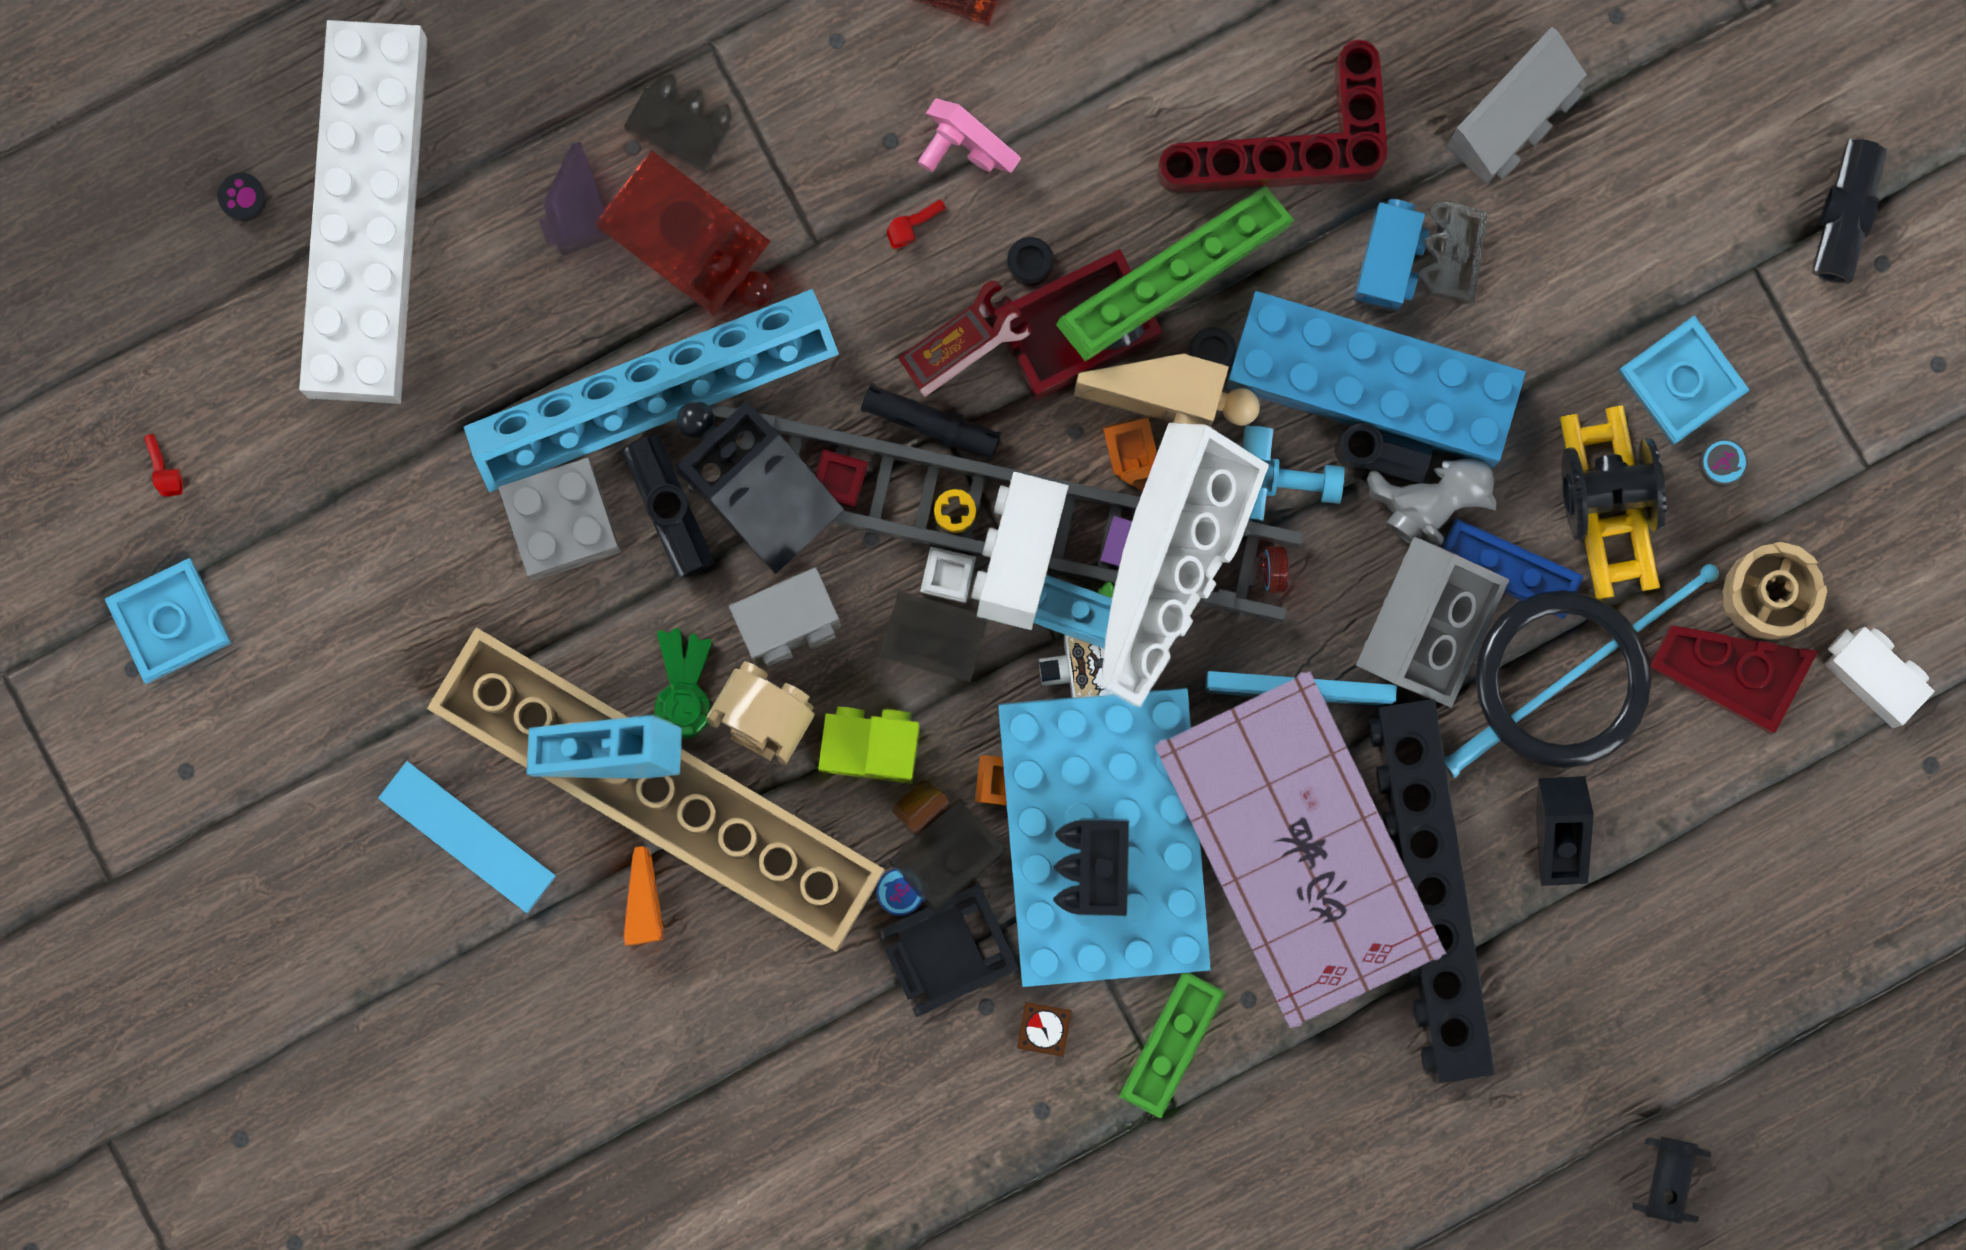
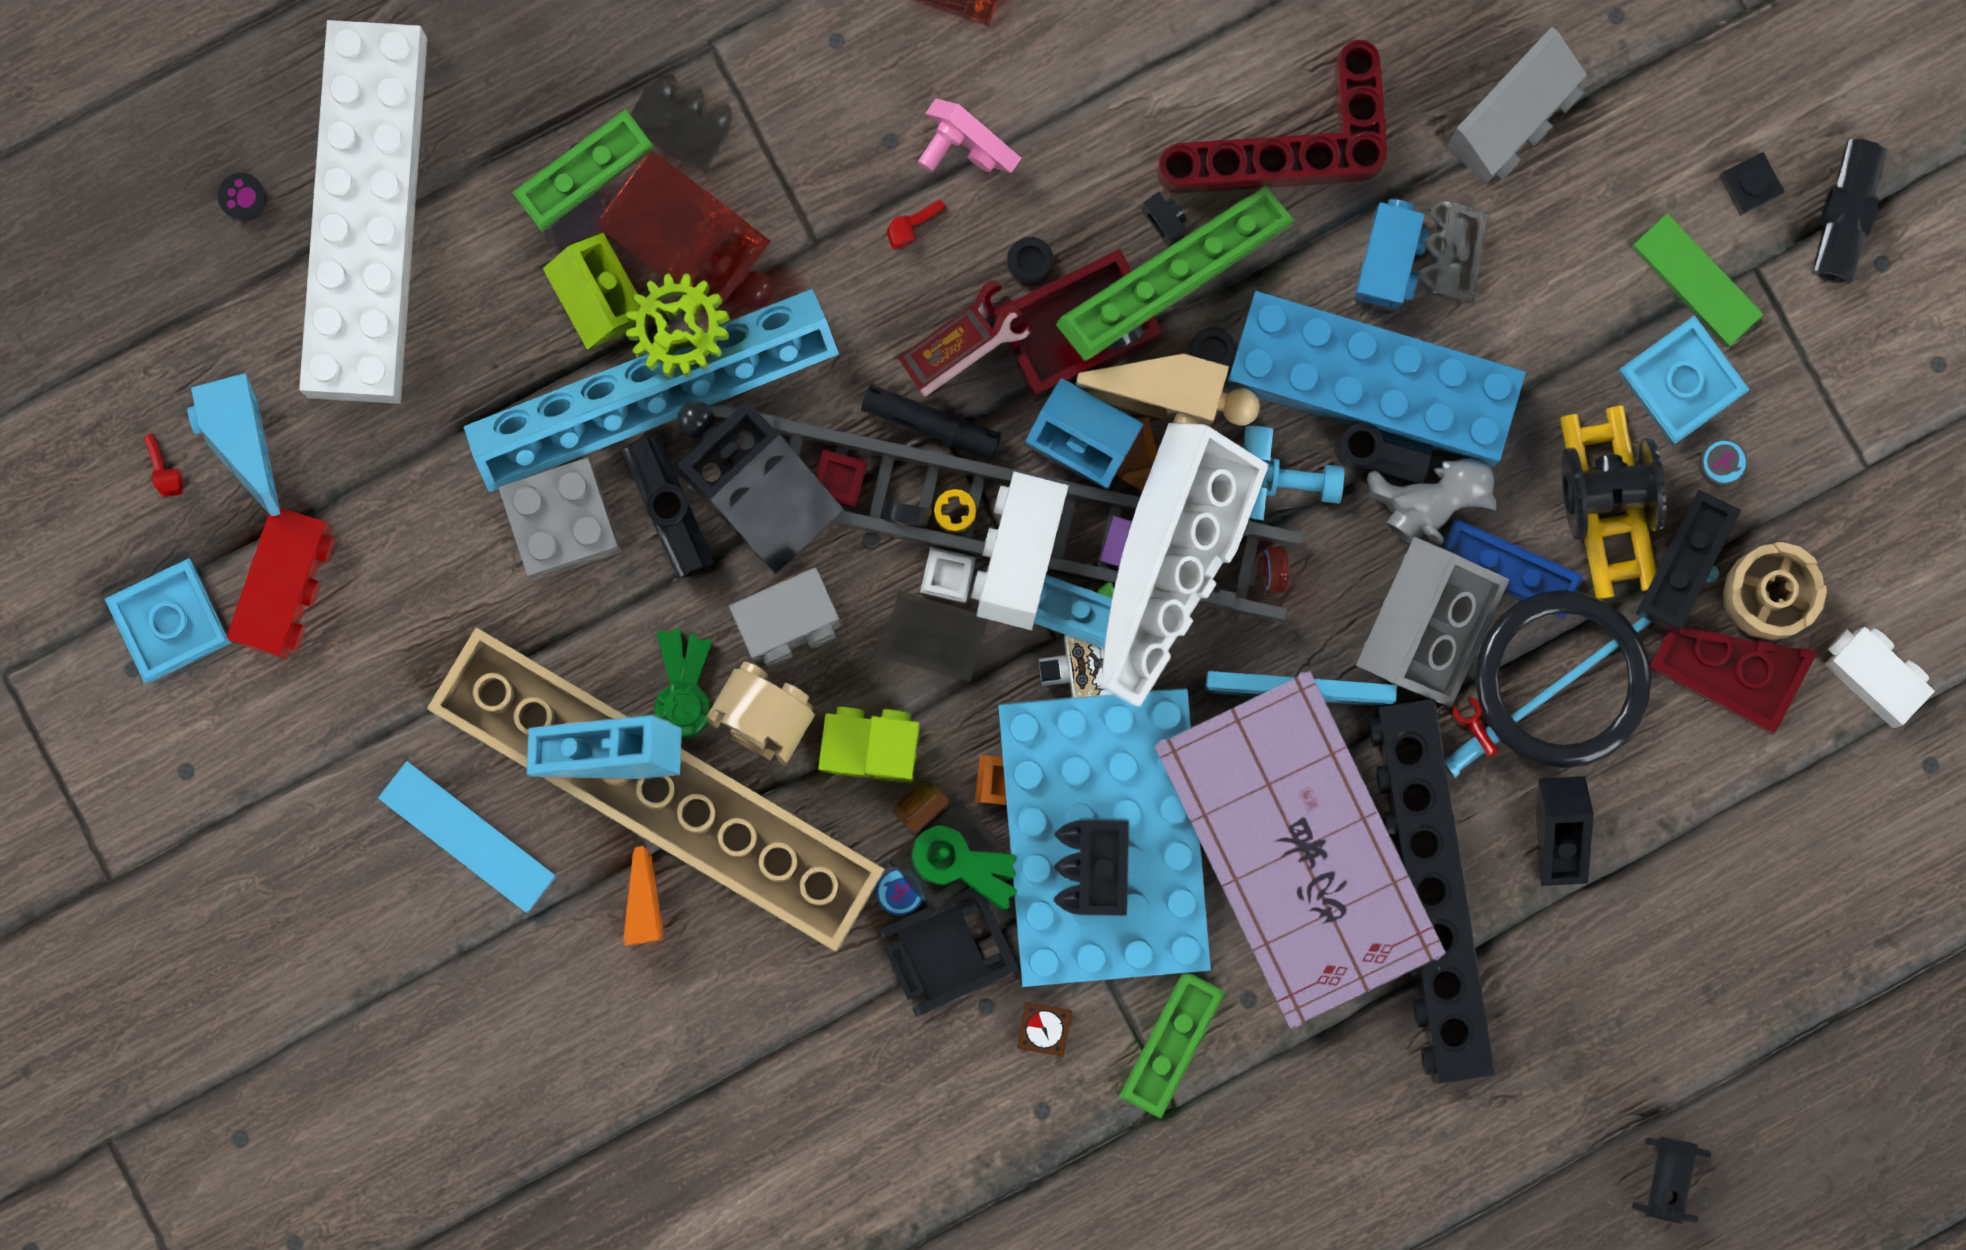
none -> medium azure slope [187,373,281,516]
none -> red brick [226,507,335,660]
none -> bright green tile [512,109,654,232]
none -> lime brick [543,232,640,350]
none -> lime gear [626,274,729,378]
none -> black tile [883,500,932,527]
none -> green piece [911,825,1018,911]
none -> dark azure slope [1025,378,1143,490]
none -> black plate [1142,192,1187,248]
none -> red hand [1452,697,1498,758]
none -> bright green tile [1631,213,1764,348]
none -> black plate [1636,489,1741,635]
none -> black plate [1719,152,1785,216]

